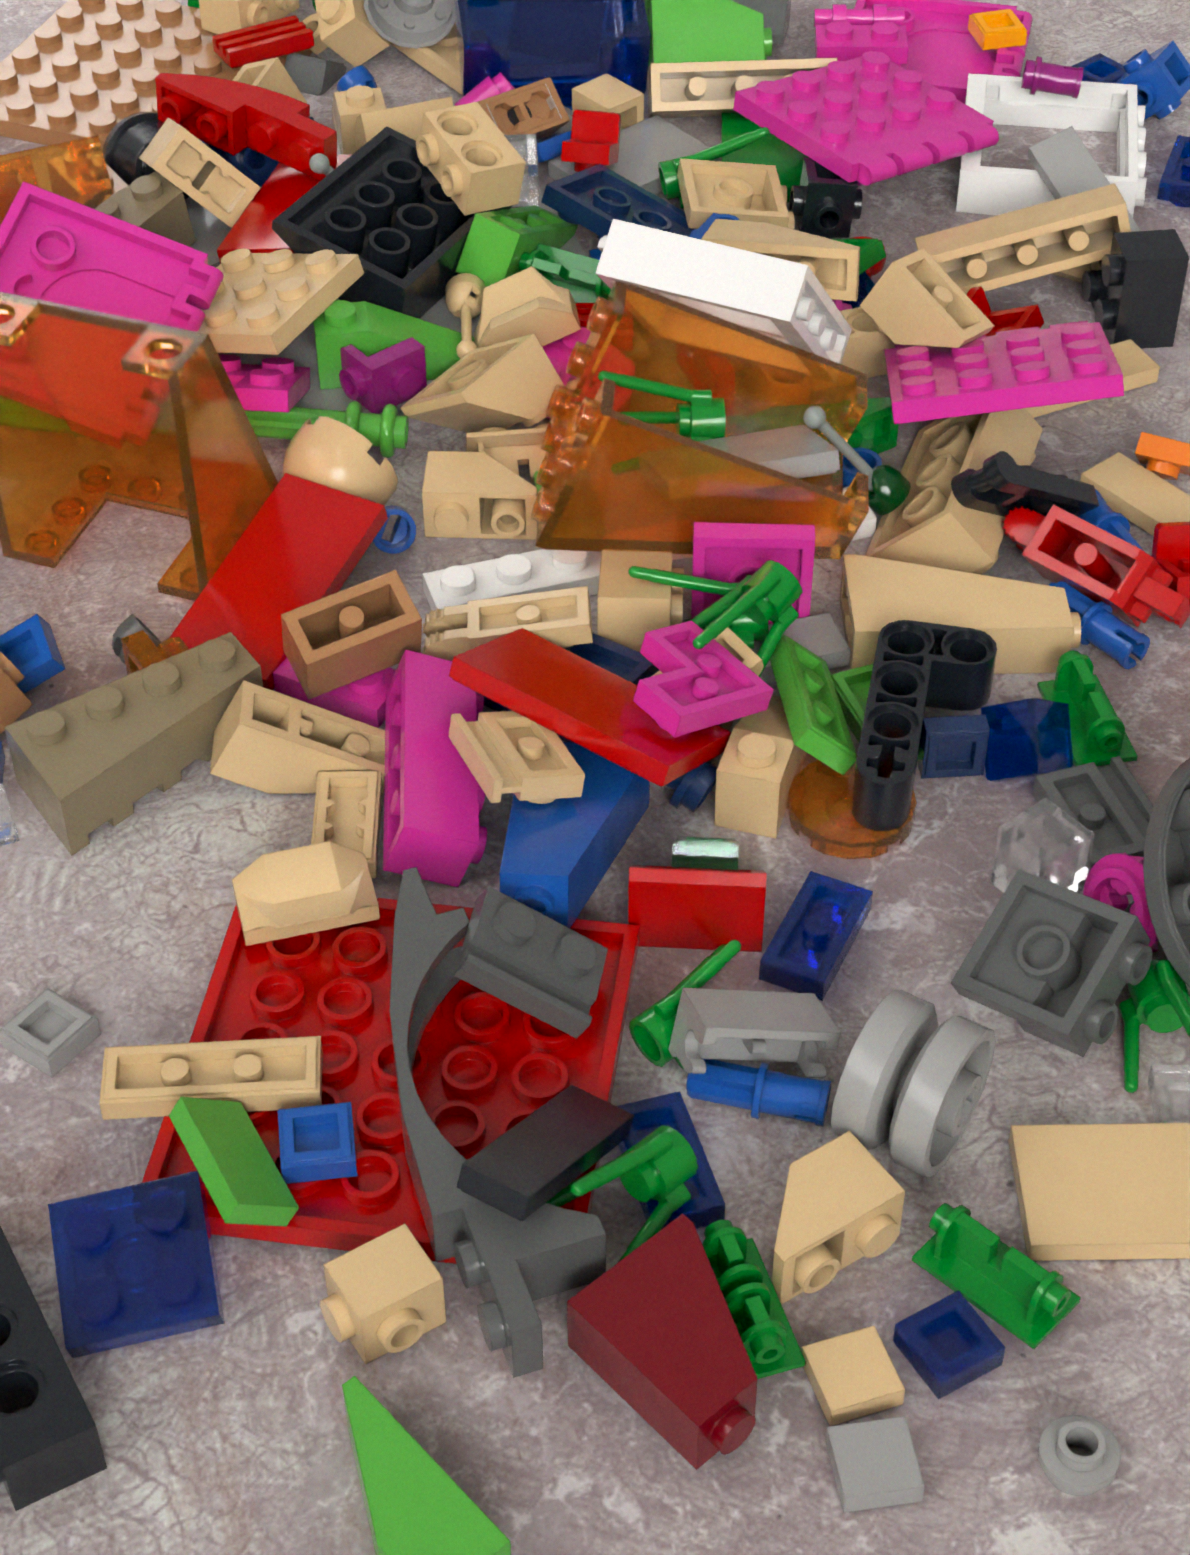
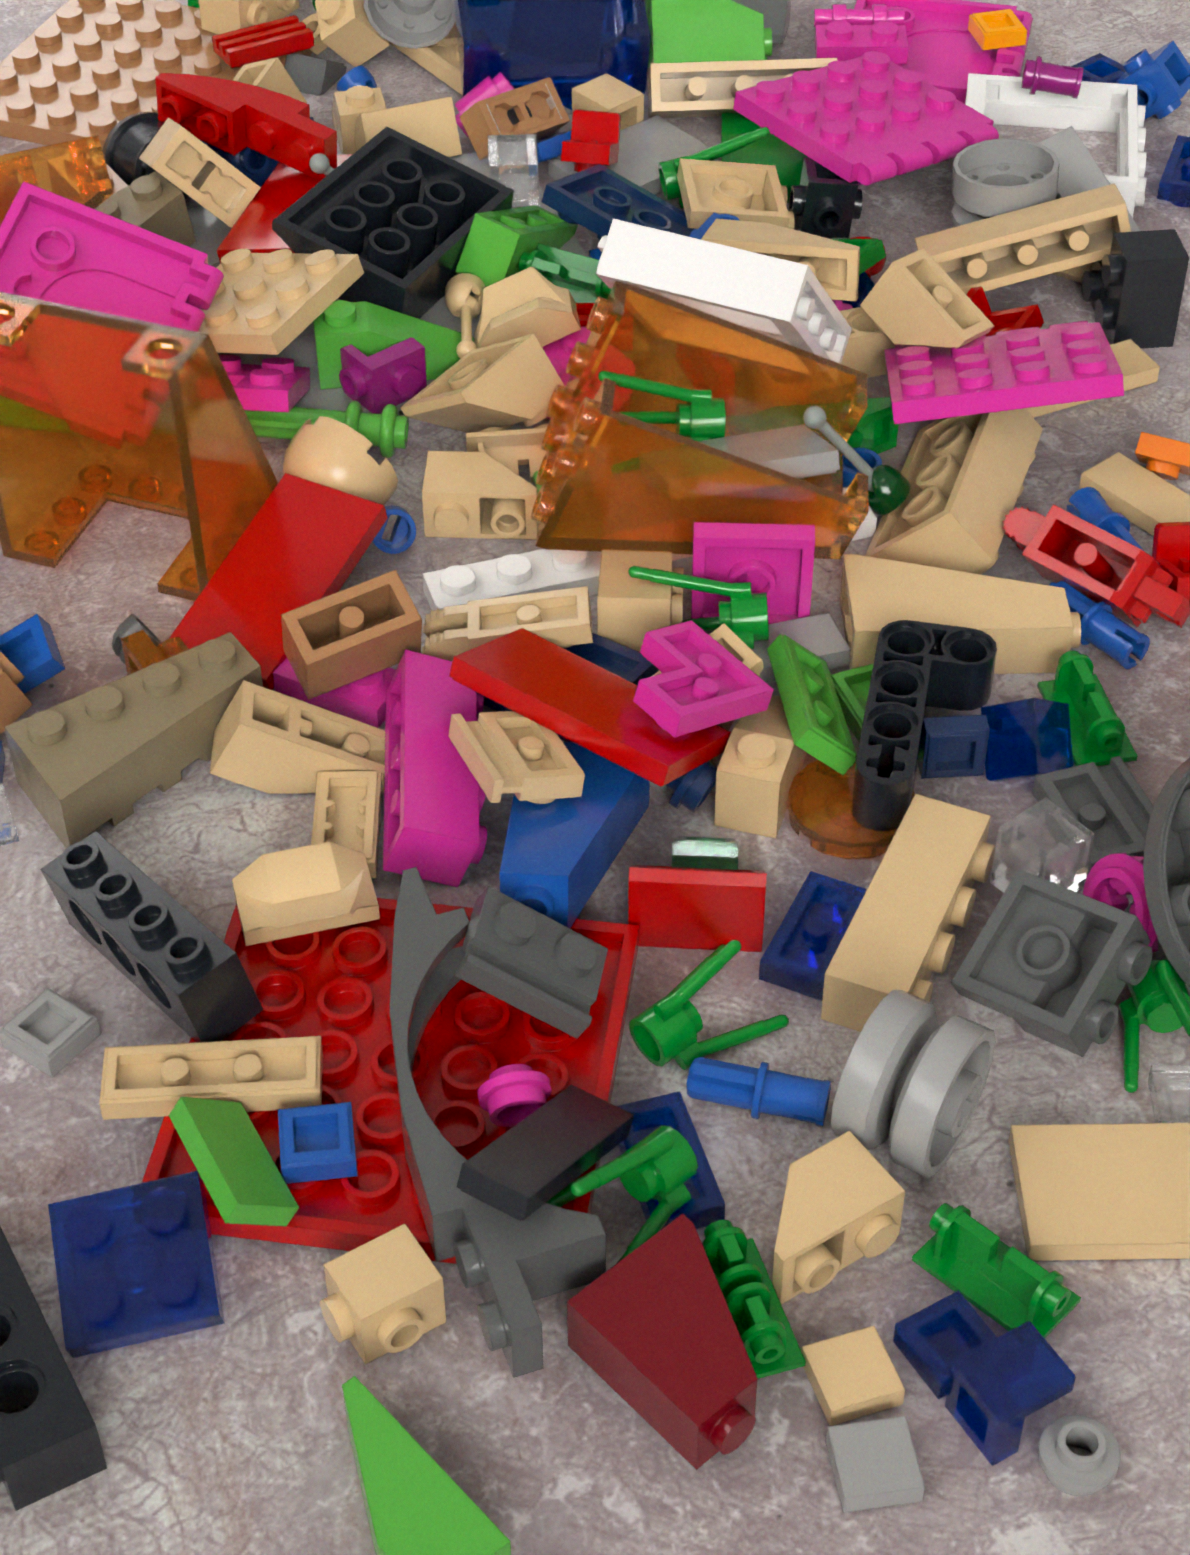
tan brick [416,102,526,216] -> none
light grey hinge [668,988,841,1078] -> none
green plant [692,560,802,677] -> none
black plate [951,451,1099,517] -> none
none -> black brick [40,831,263,1042]
none -> dark pink plate [477,1064,552,1127]
none -> tan brick [821,794,997,1032]
none -> clear blue panel [945,1320,1076,1466]
none -> light grey wheel [951,138,1059,228]

